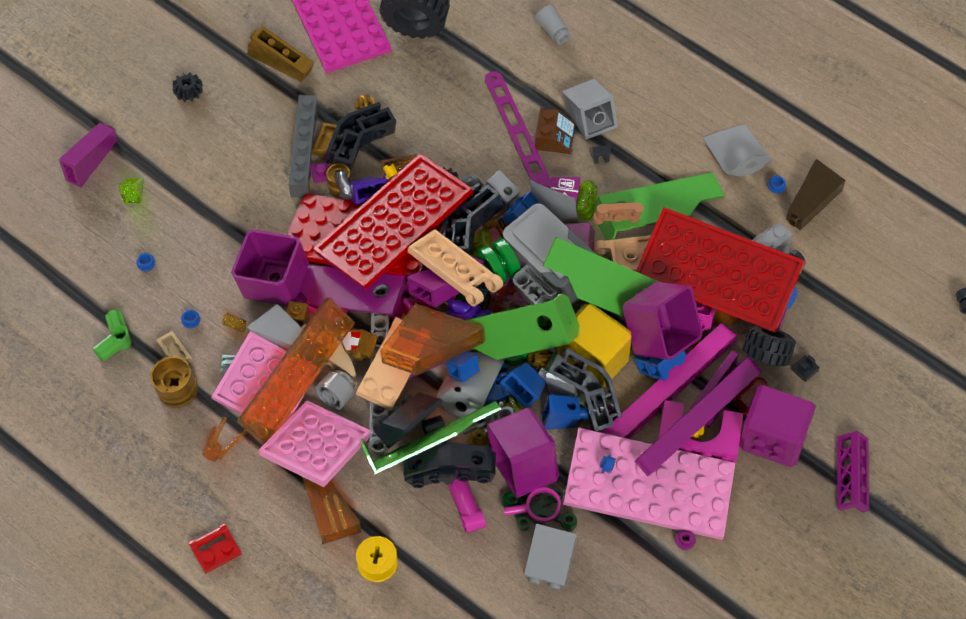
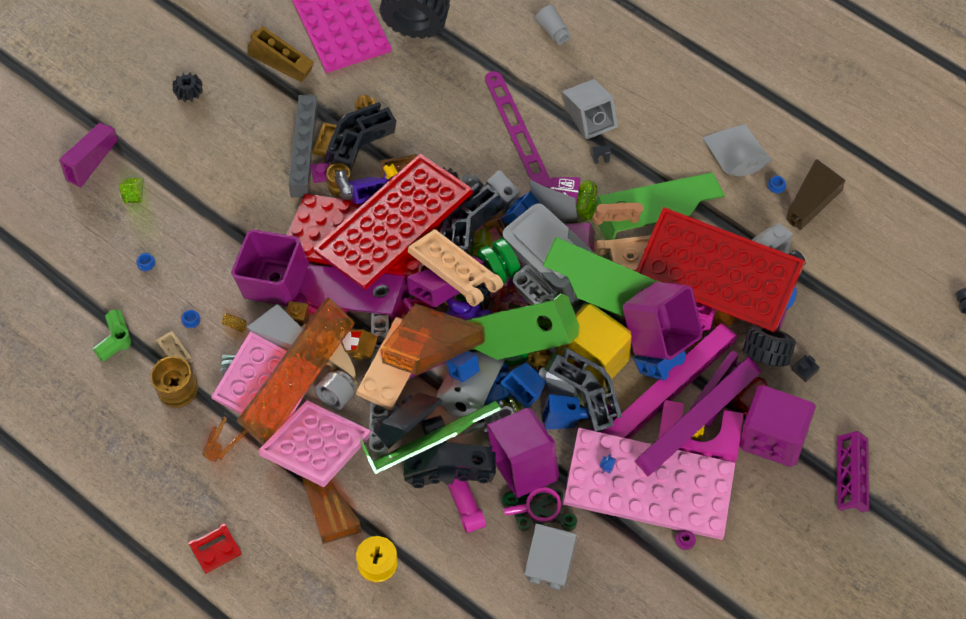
pearl gold plant [467,428,489,447] -> none
reddish brown slope [535,108,576,154] -> none

